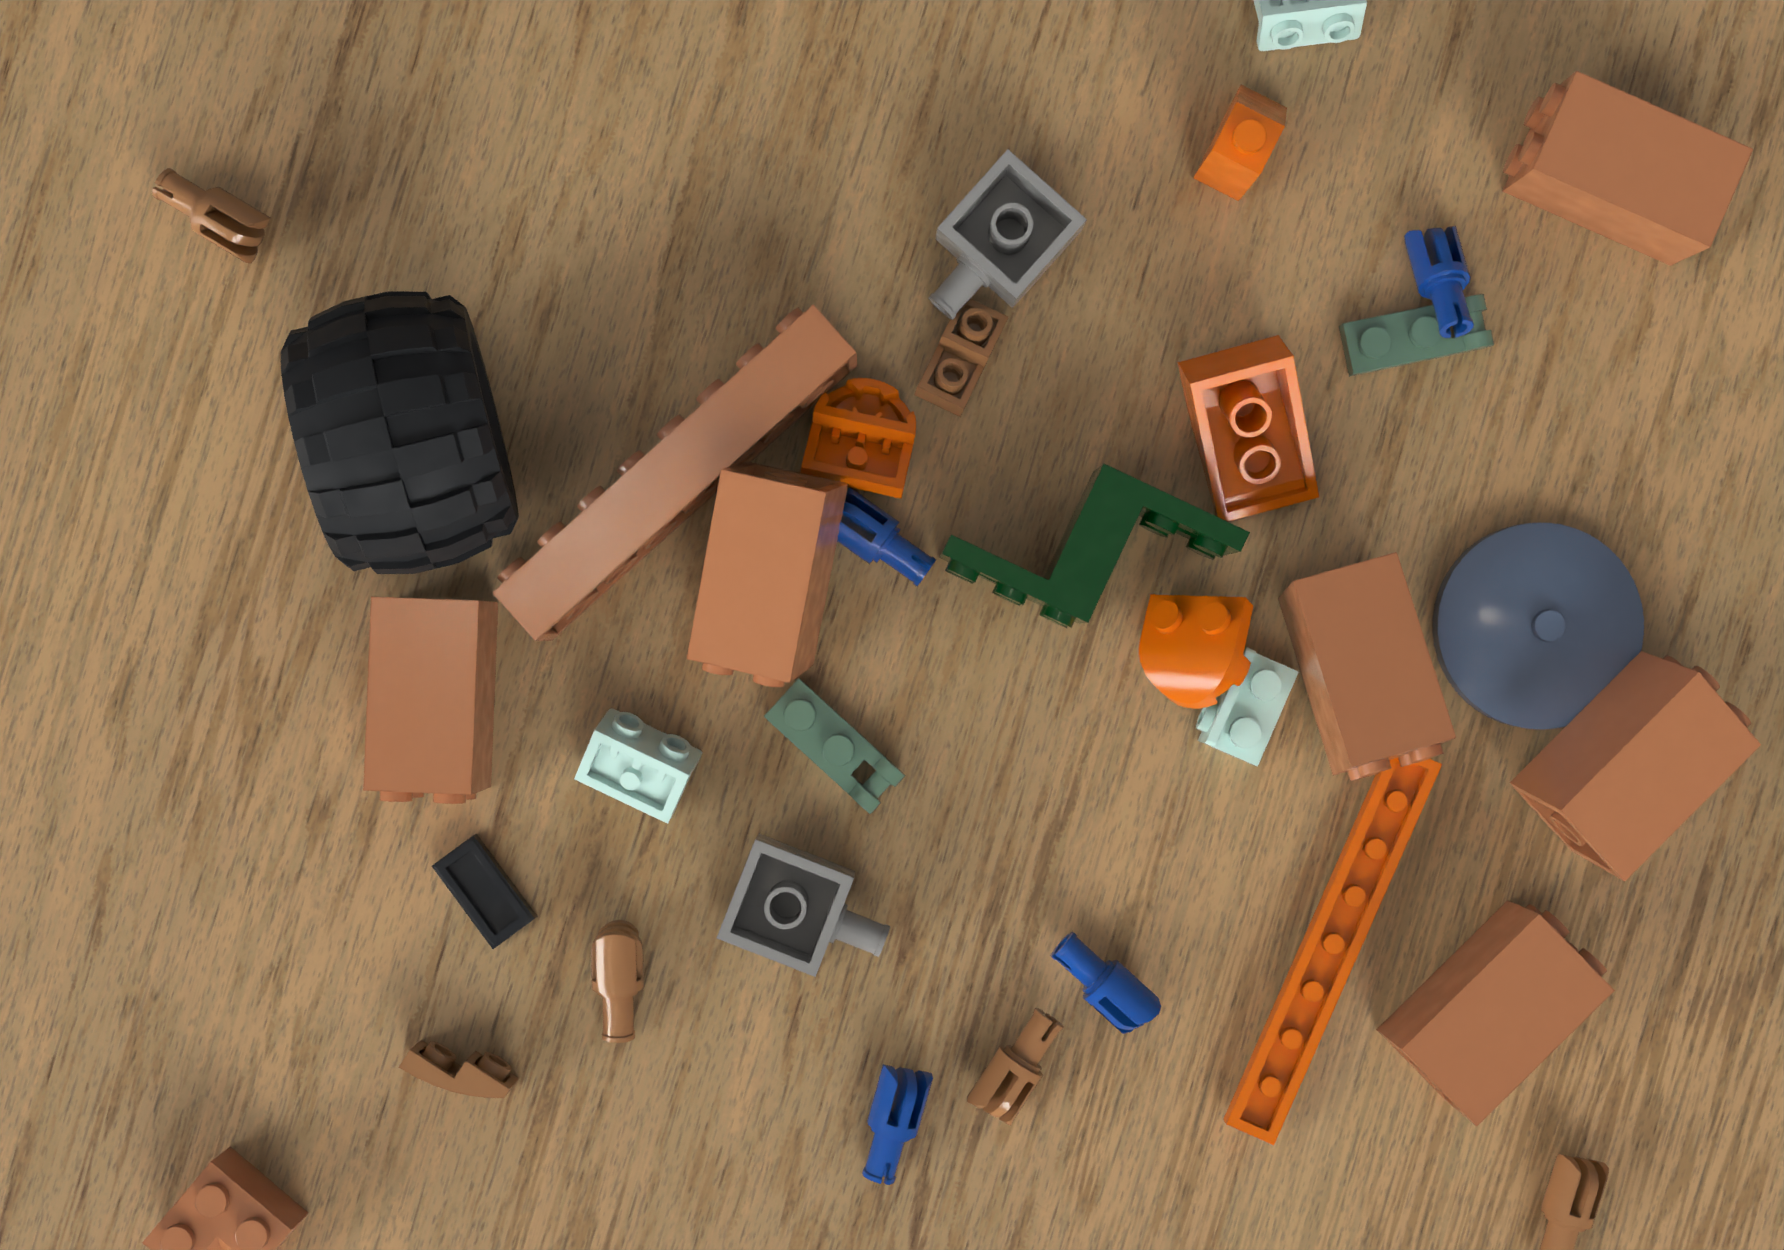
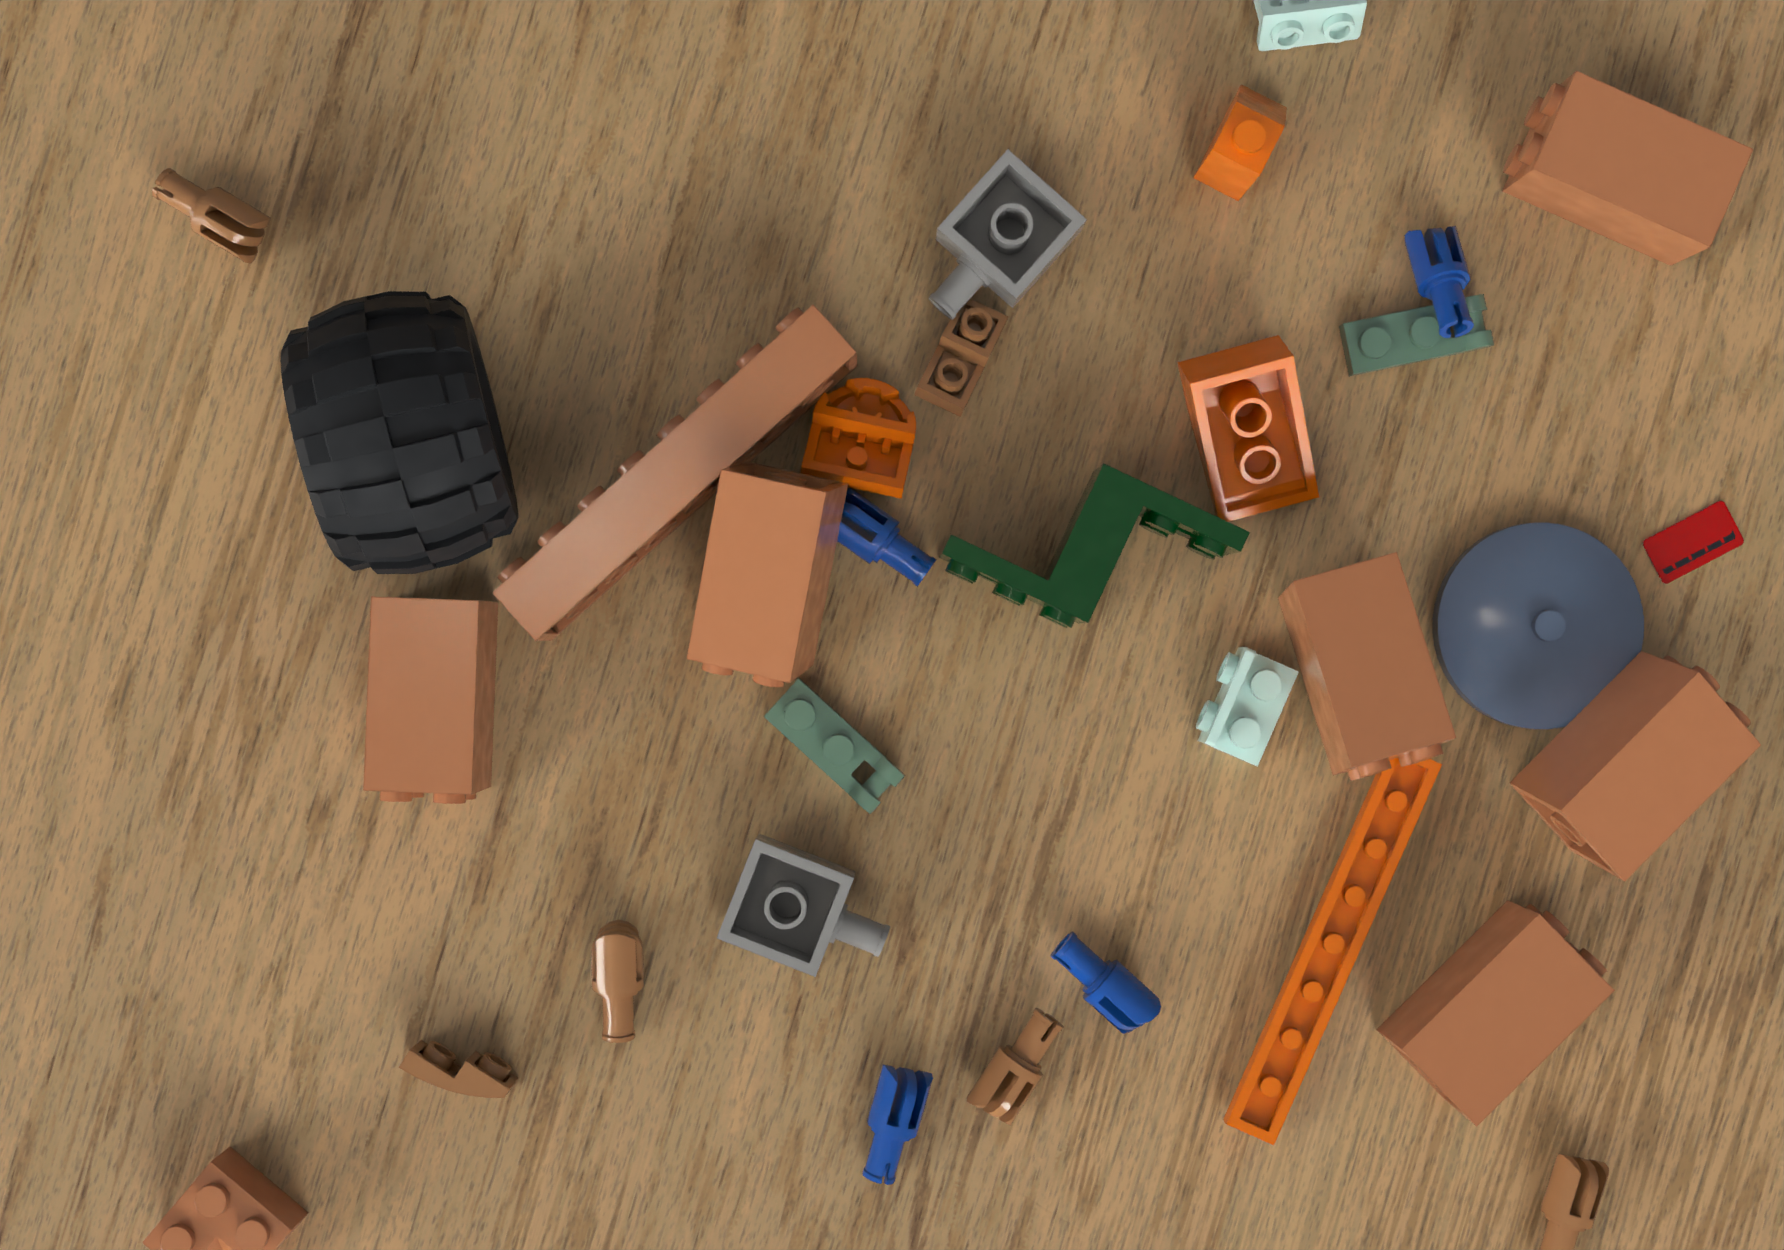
black tile [432,834,538,949] -> none
light aqua bracket [574,709,702,824] -> none
orange slope [1139,594,1253,709] -> none
none -> red sticker [1643,501,1744,584]

